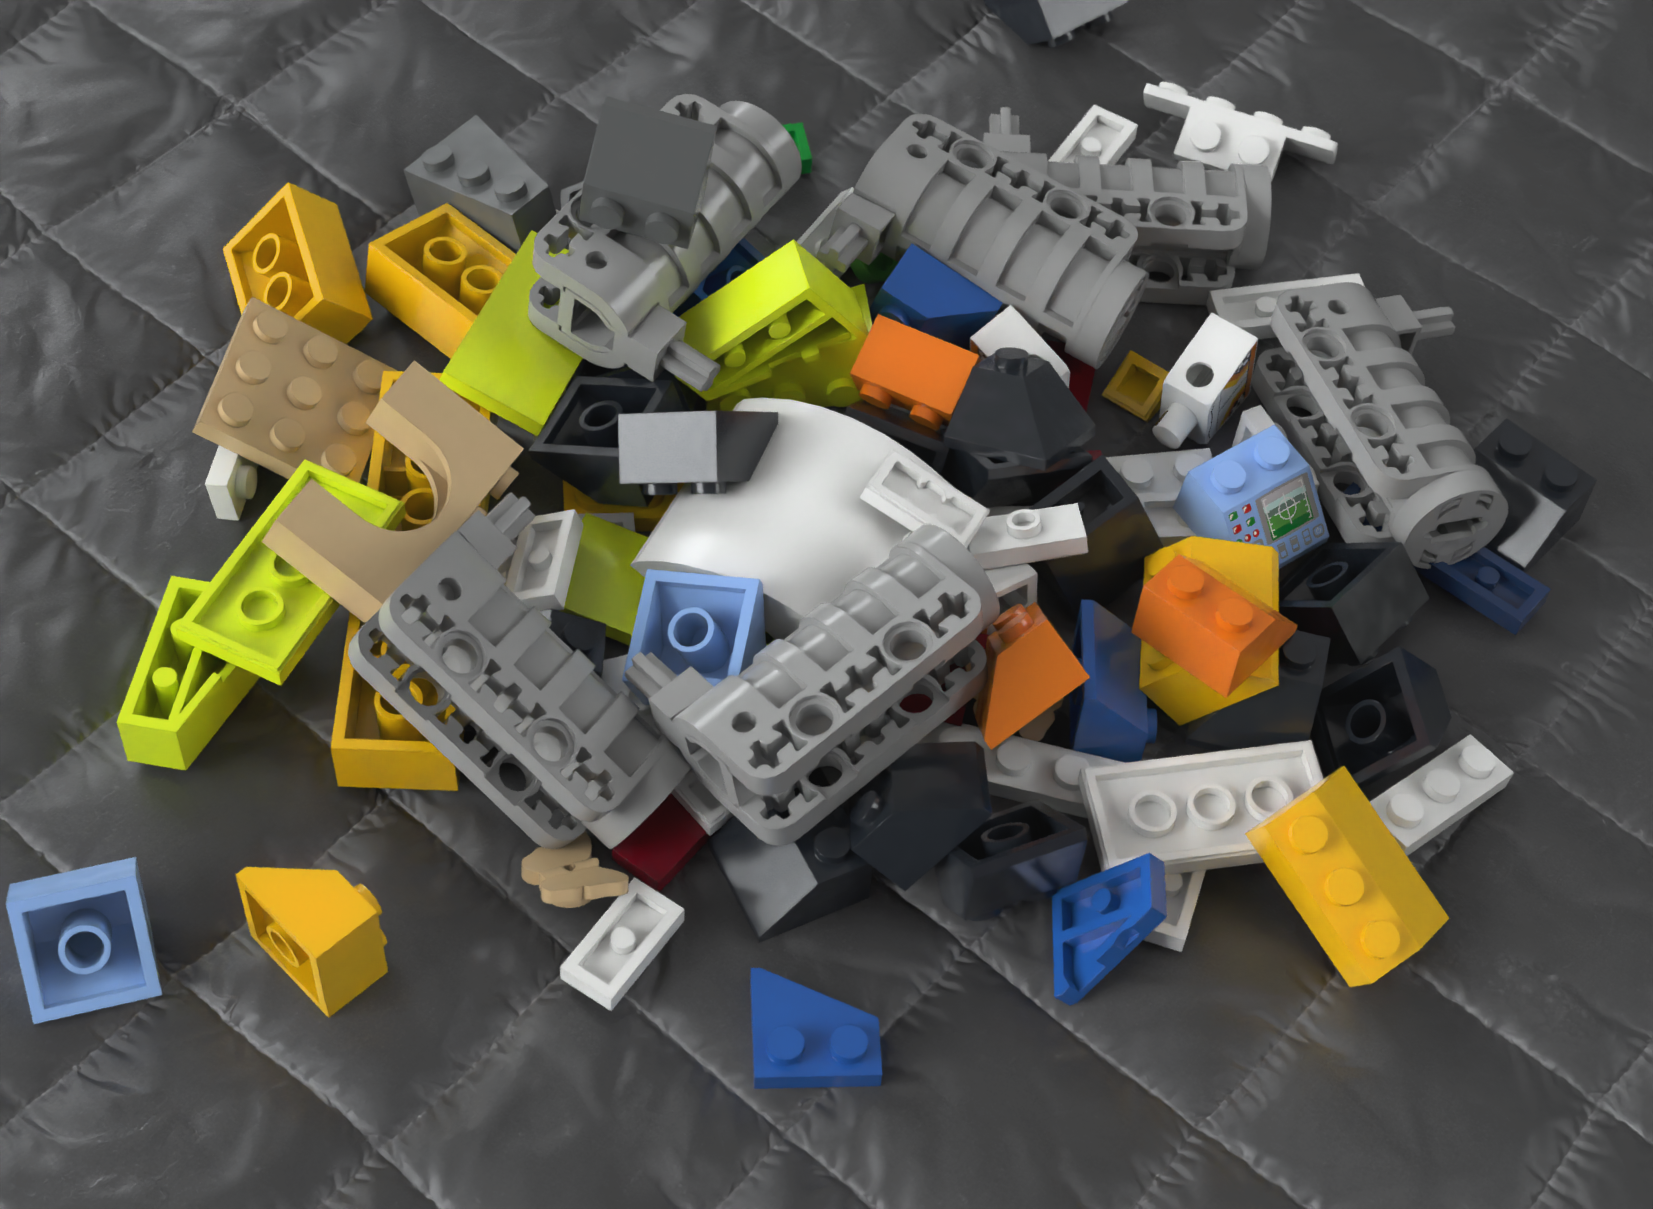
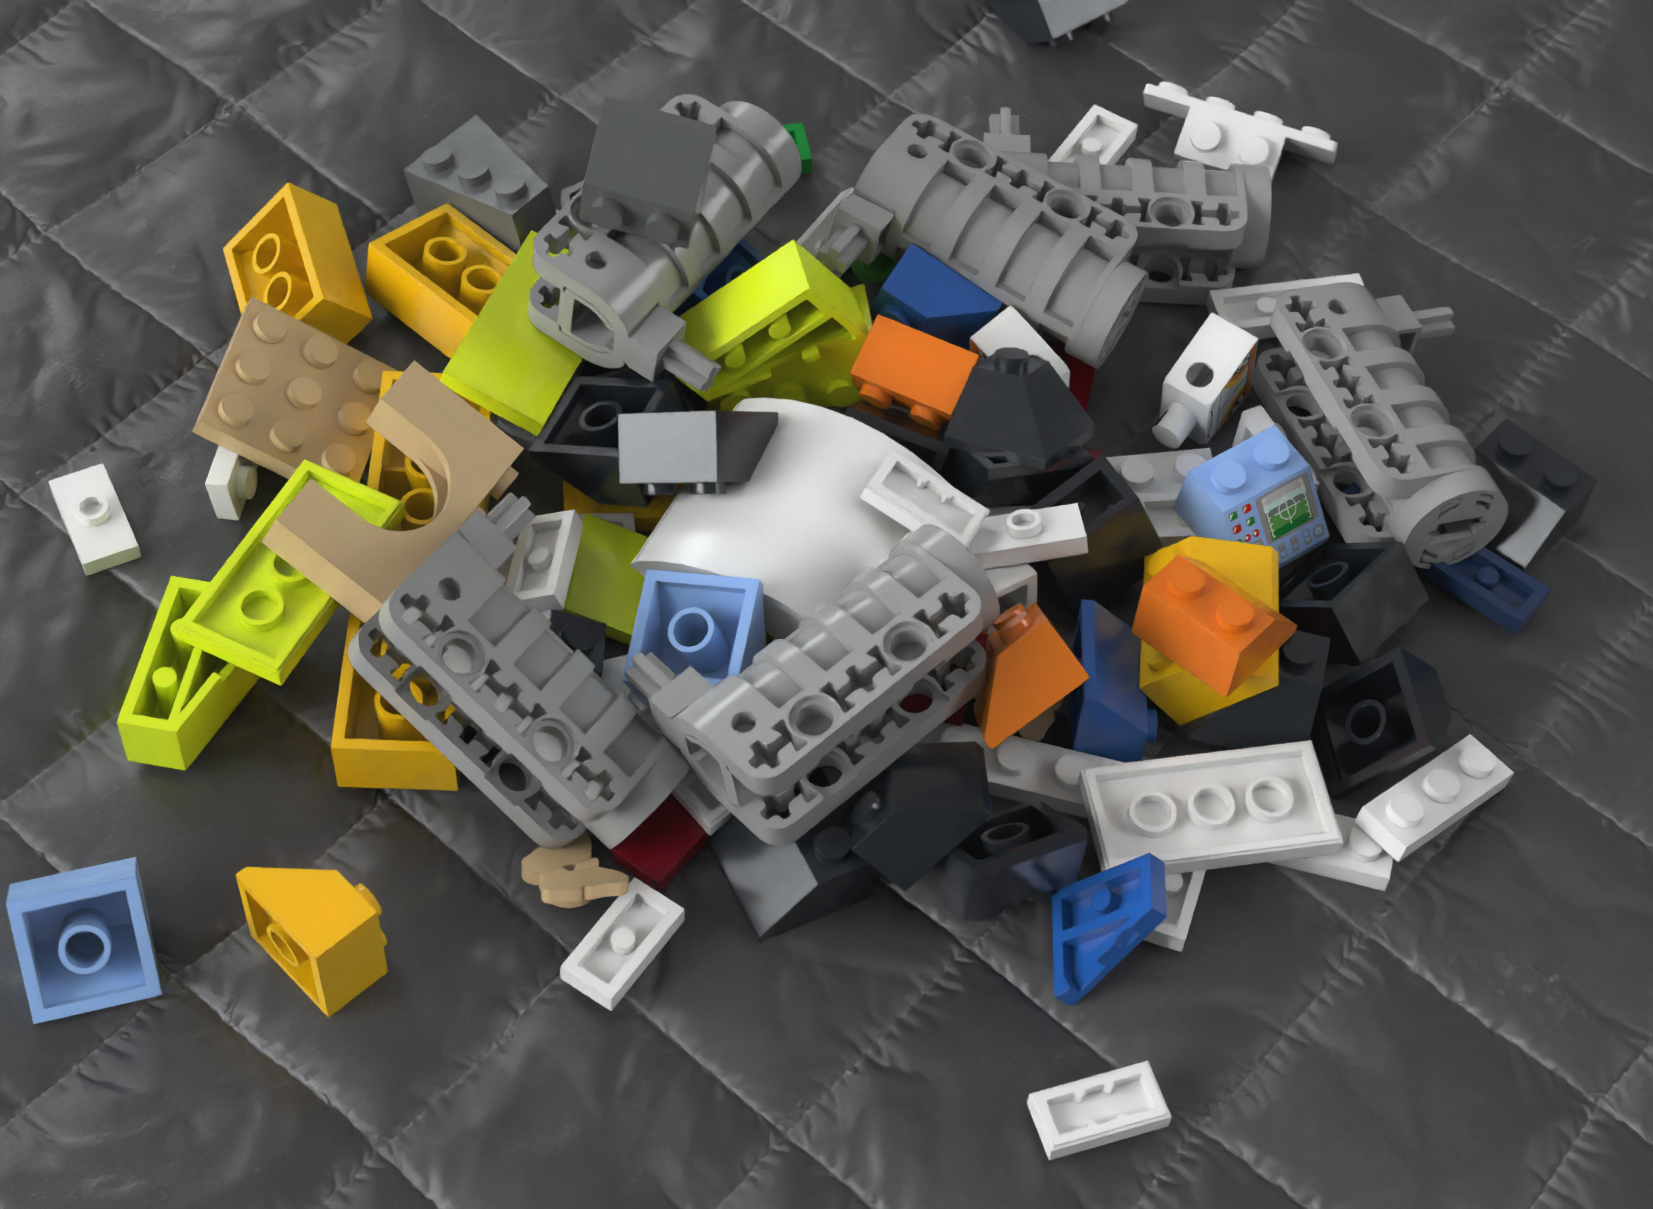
blue wing [750,968,882,1089] -> none
yellow slope [1102,350,1169,423] -> none
yellow slope [1245,766,1449,987] -> none
none -> white plate [48,463,141,576]
none -> white plate [1027,1061,1172,1160]

